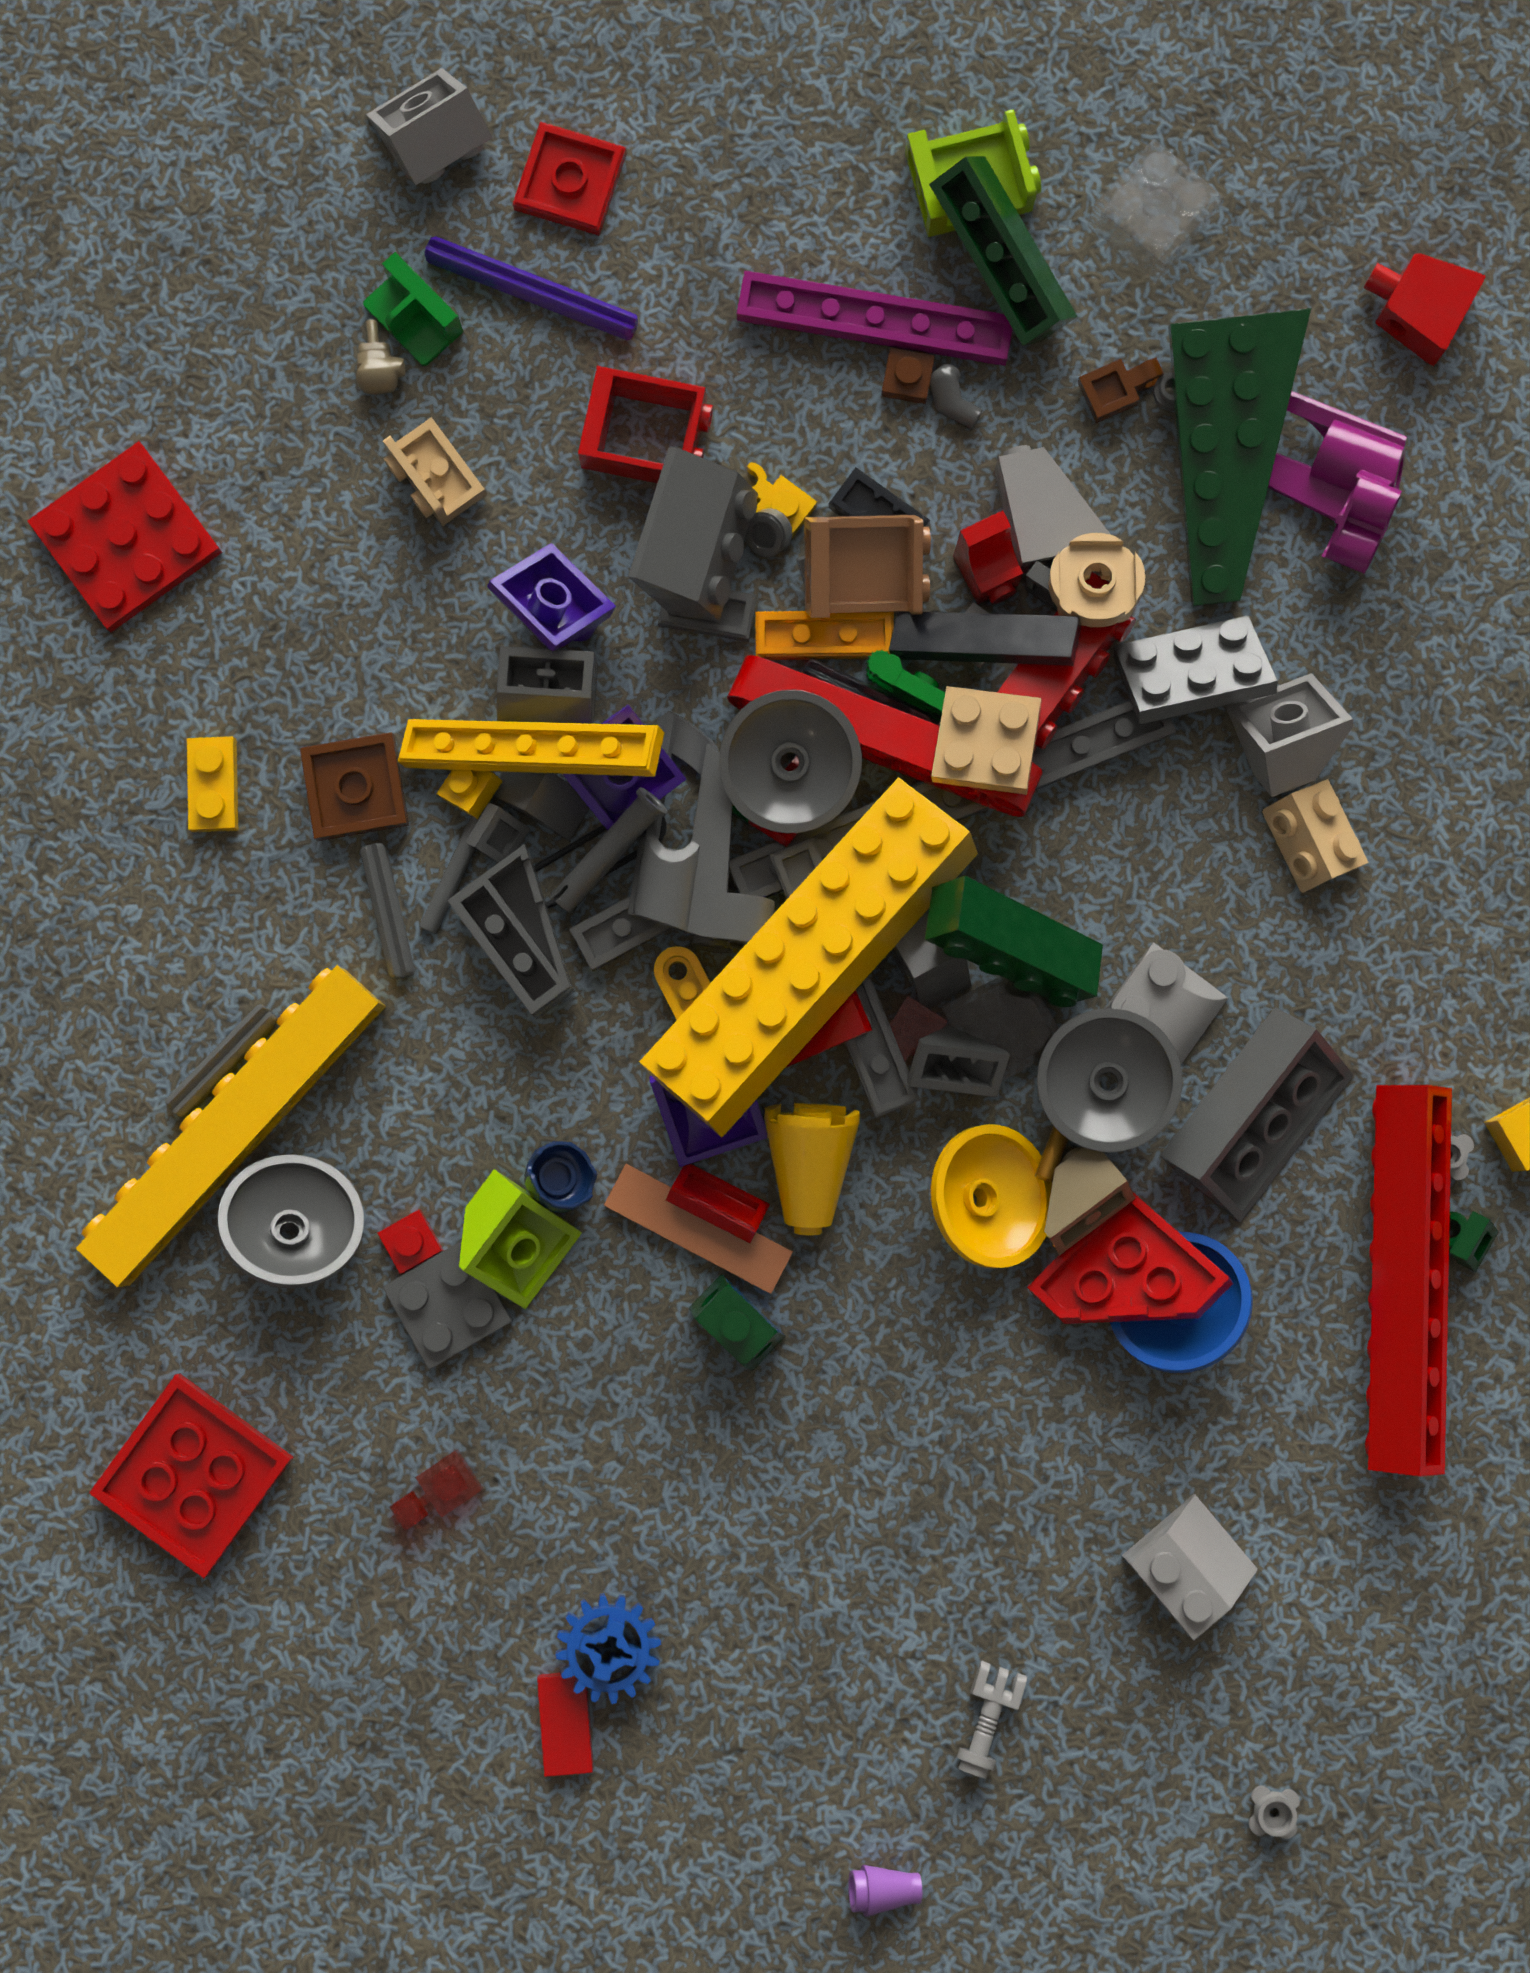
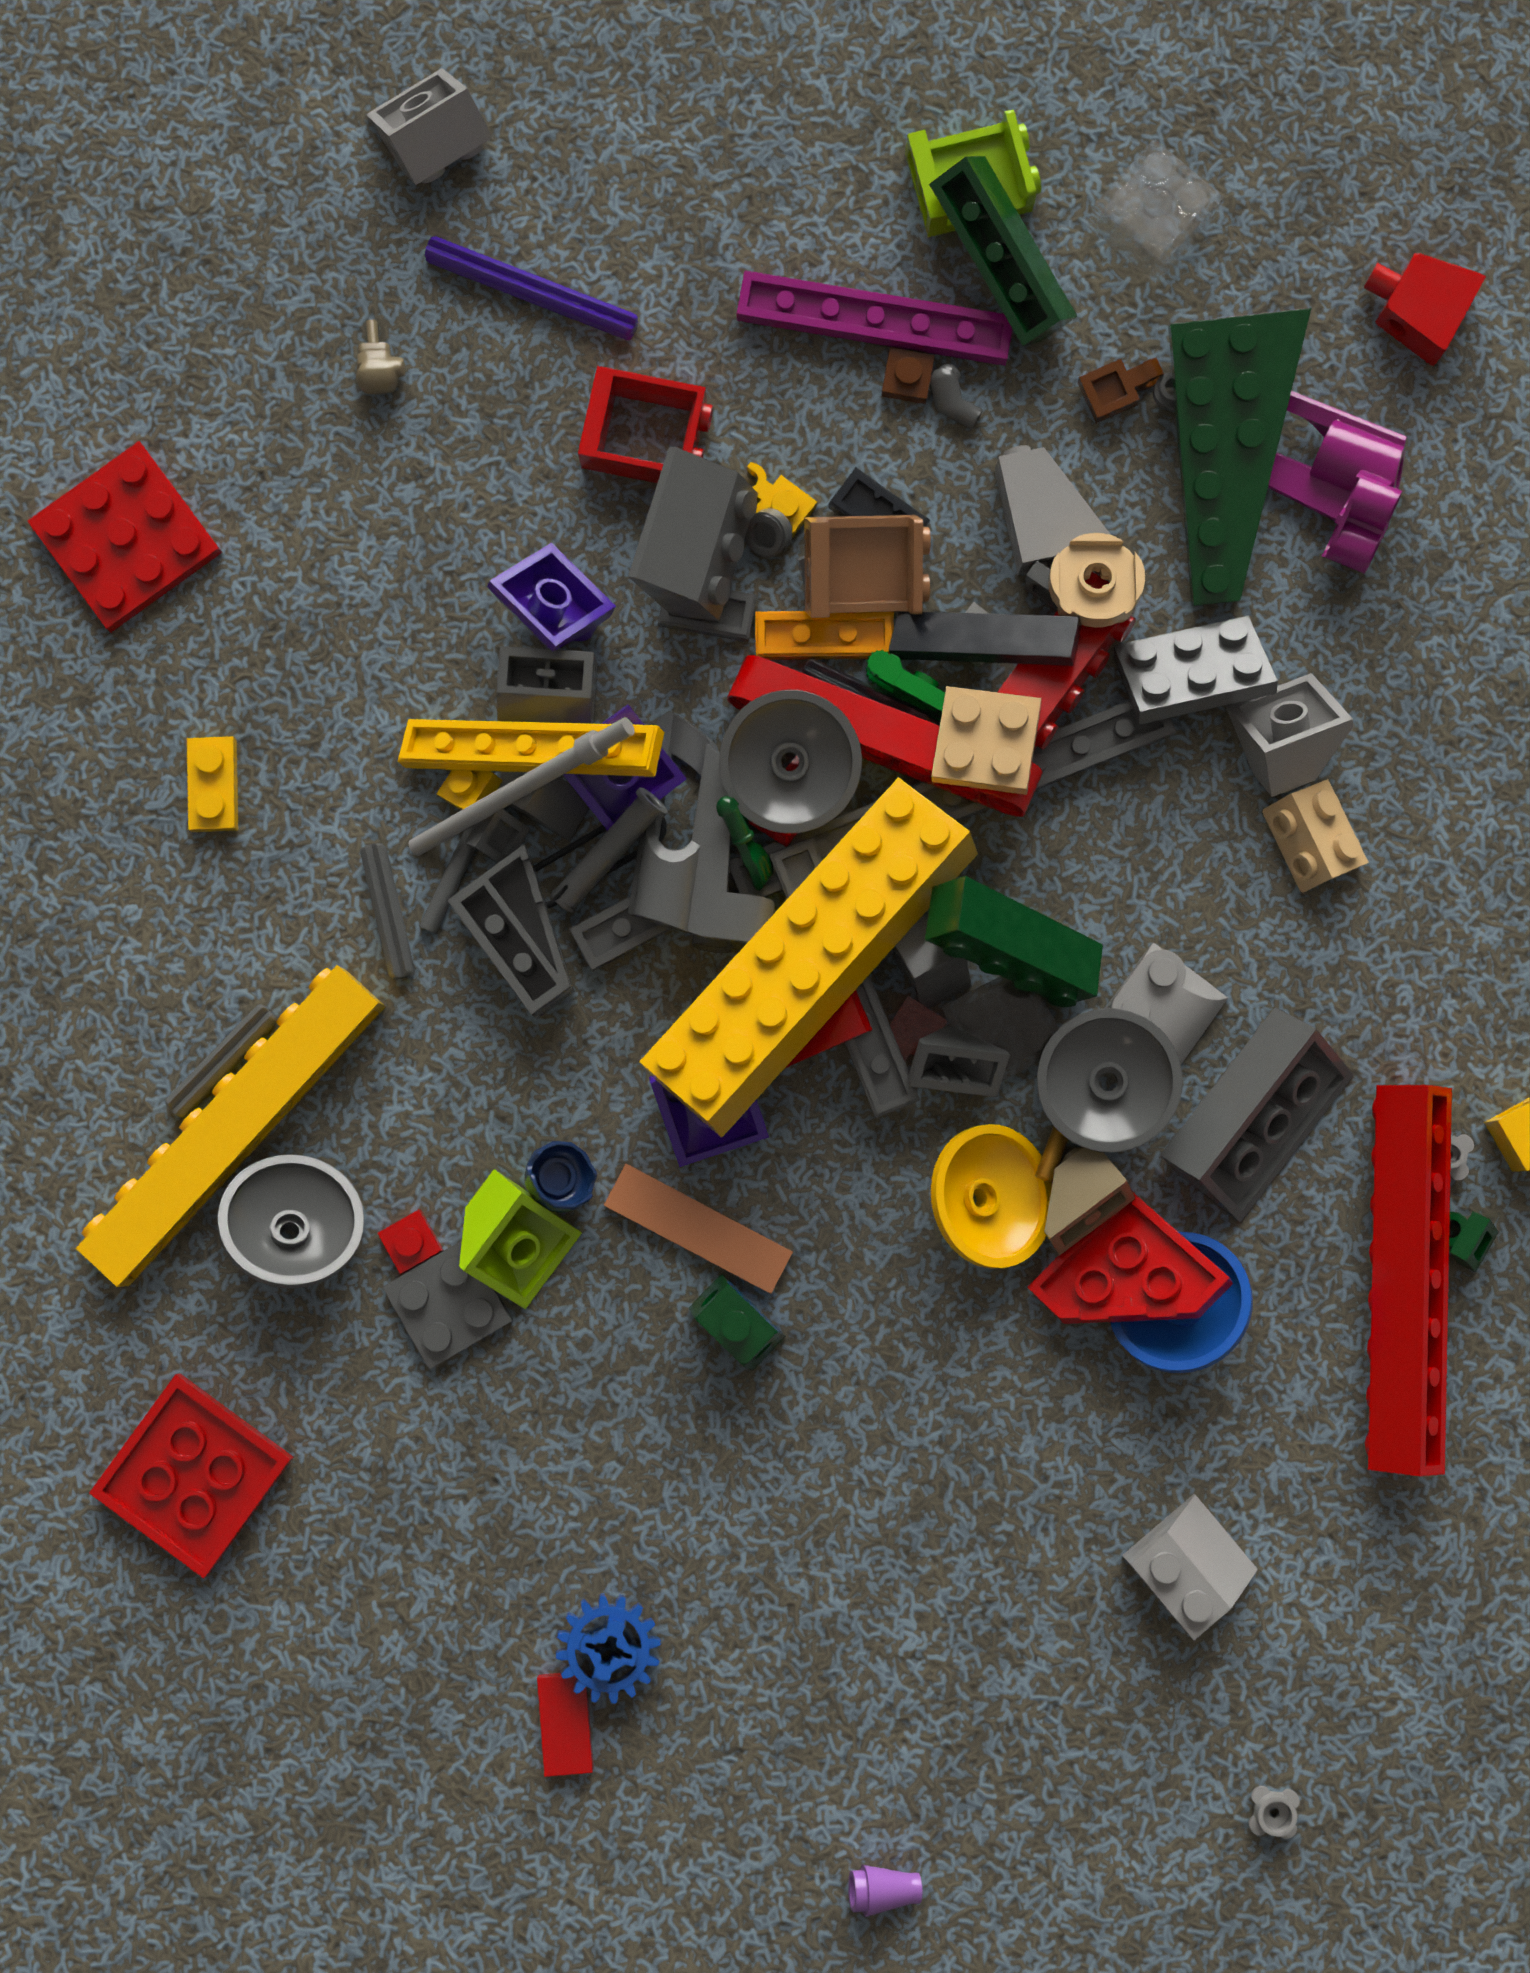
reddish brown plate [300,732,409,841] -> none
green panel [363,252,464,367] -> none
tan bracket [383,417,487,526] -> none
clear red plate [389,1449,483,1531] -> none
red tile [512,122,627,236] -> none
yellow plate [654,946,710,1020] -> none
red tile [665,1164,770,1243] -> none
yellow cone [764,1103,860,1235] -> none
red arch [953,510,1023,605] -> none
light grey hinge [957,1660,1027,1779] -> none
none -> light grey bar [409,717,635,856]
none -> dark green piece [716,796,774,891]

